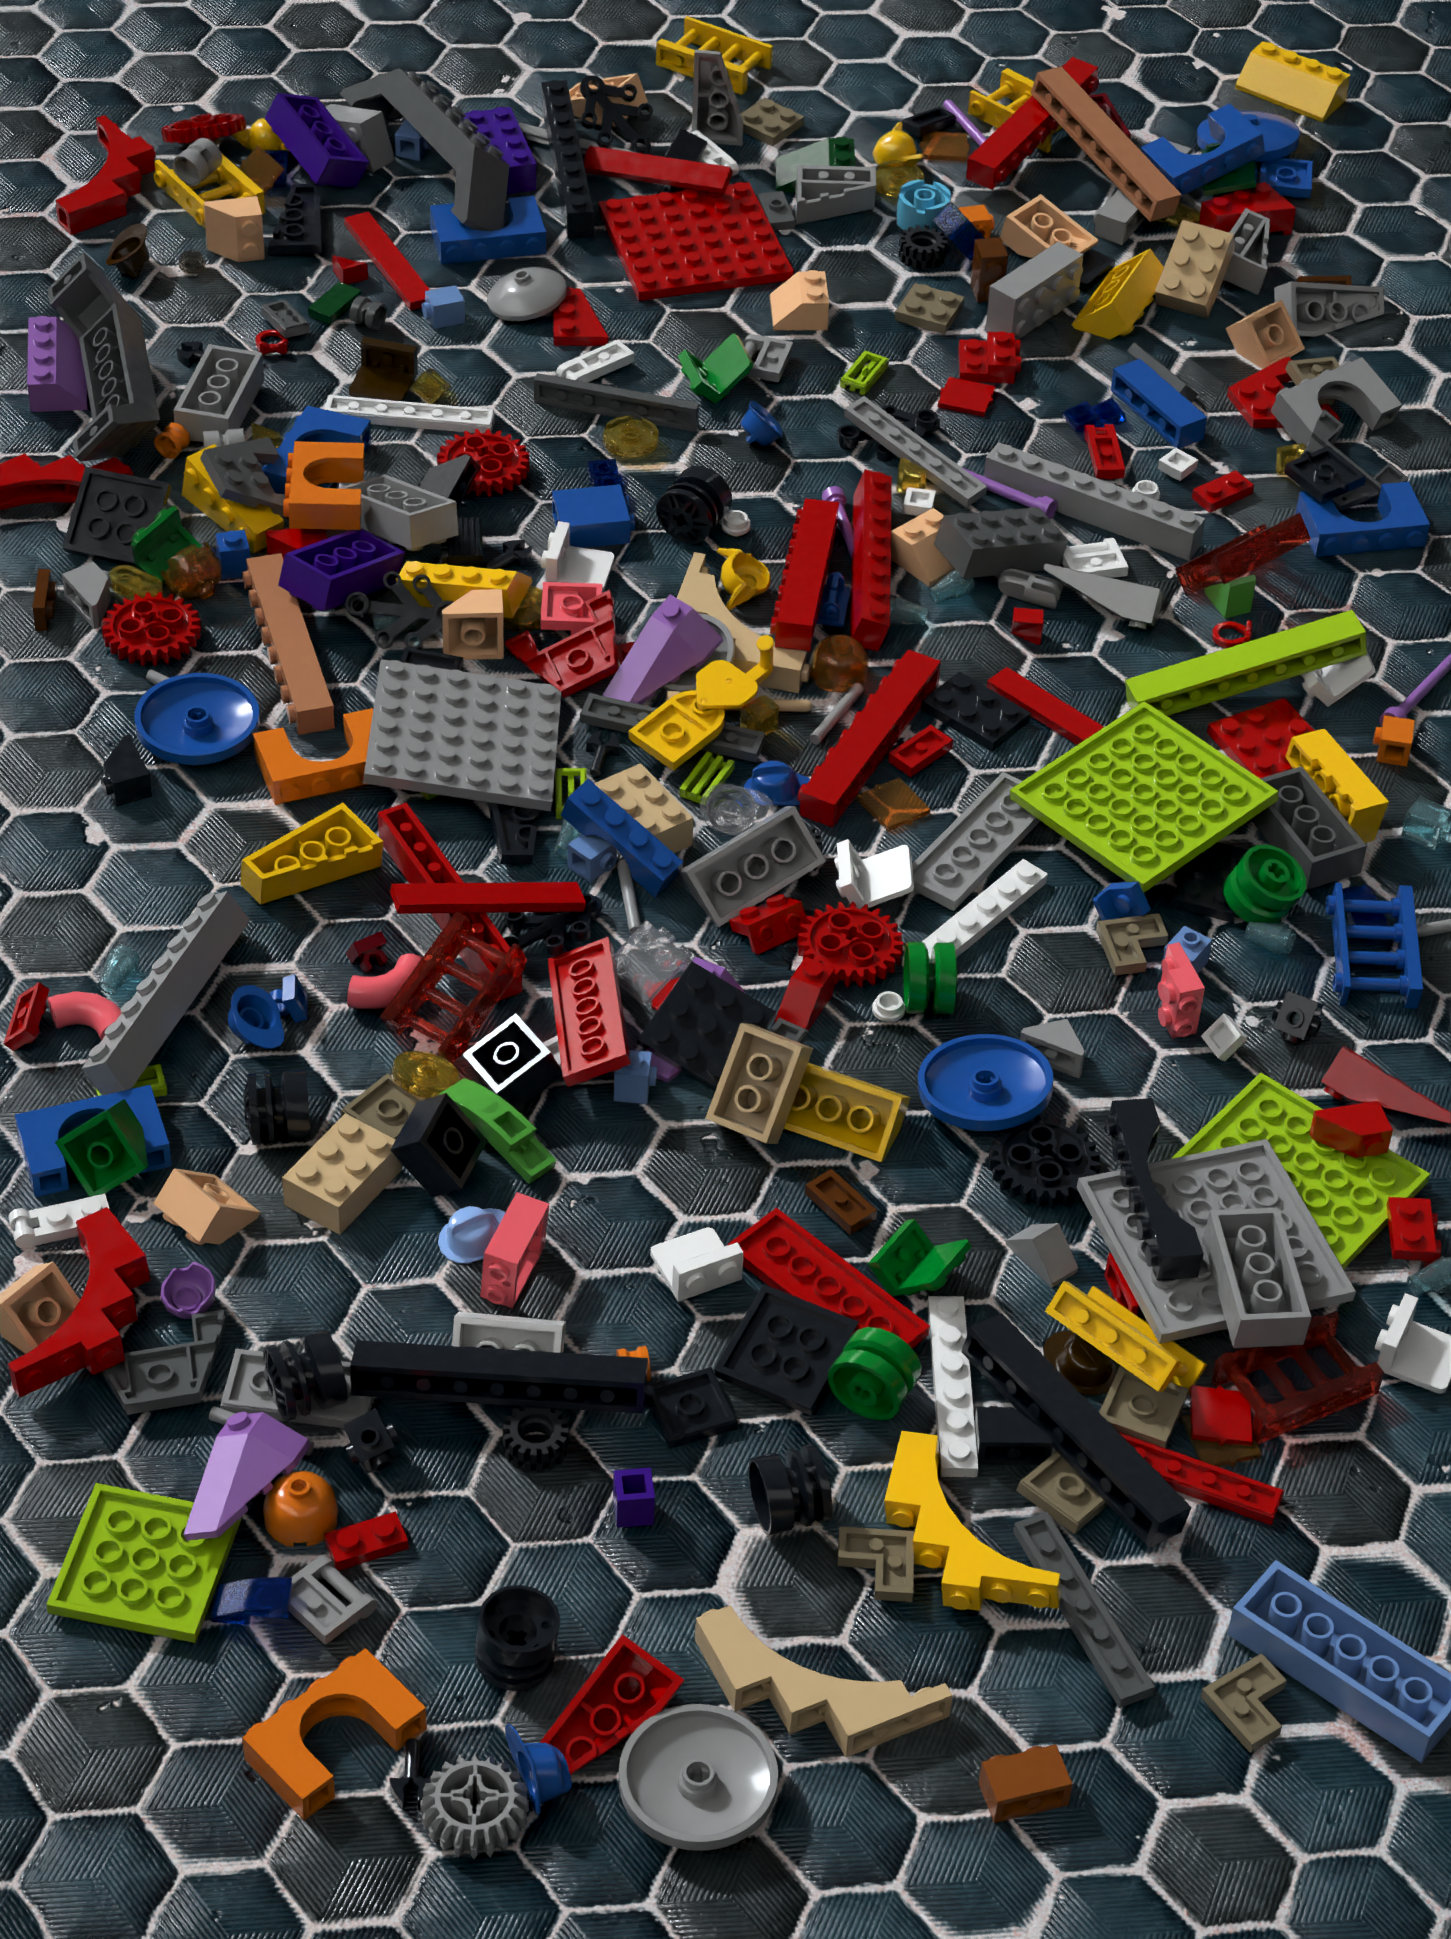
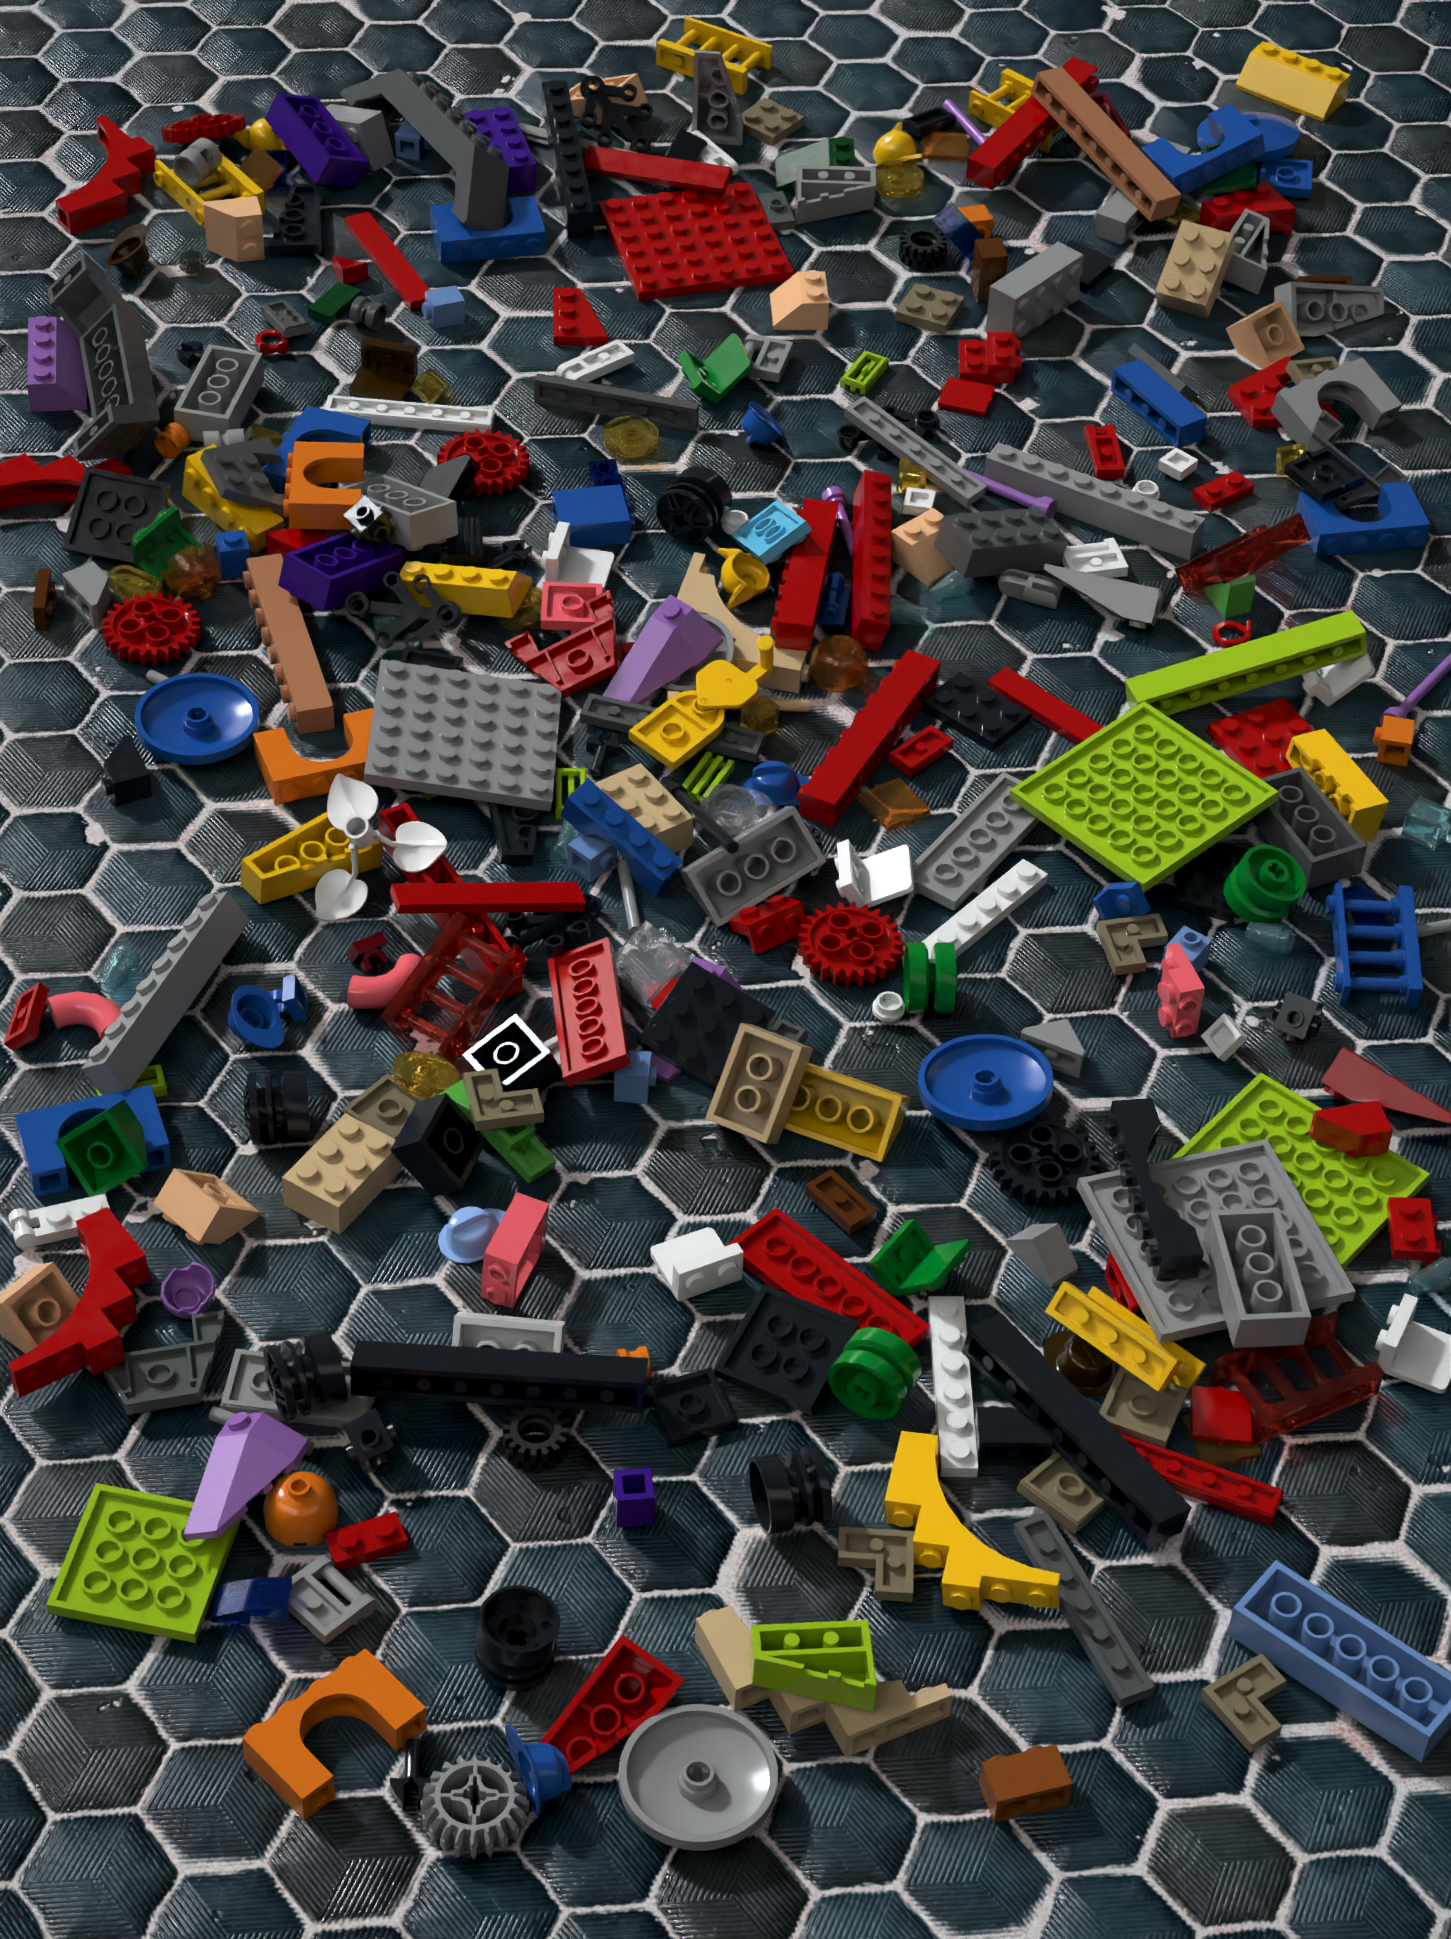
light nougat slope [442,589,504,660] -> none
light grey dish [487,267,567,321] -> none
red slope [774,957,835,1030] -> none
light grey bar [809,683,864,745] -> none
medium azure brick [896,180,951,232] -> none
light nougat slope [1000,194,1099,258] -> none
red slope [1011,607,1043,645] -> none
clear blue slope [1062,398,1126,432] -> none
yellow slope [1071,249,1164,339] -> none
none -> white plant [315,773,448,921]
none -> black brick [343,496,396,549]
none -> dark tan plate [463,1068,544,1131]
none -> black bar [660,776,739,854]
none -> medium azure plate [731,500,812,565]
none -> lime wedge [749,1620,877,1713]

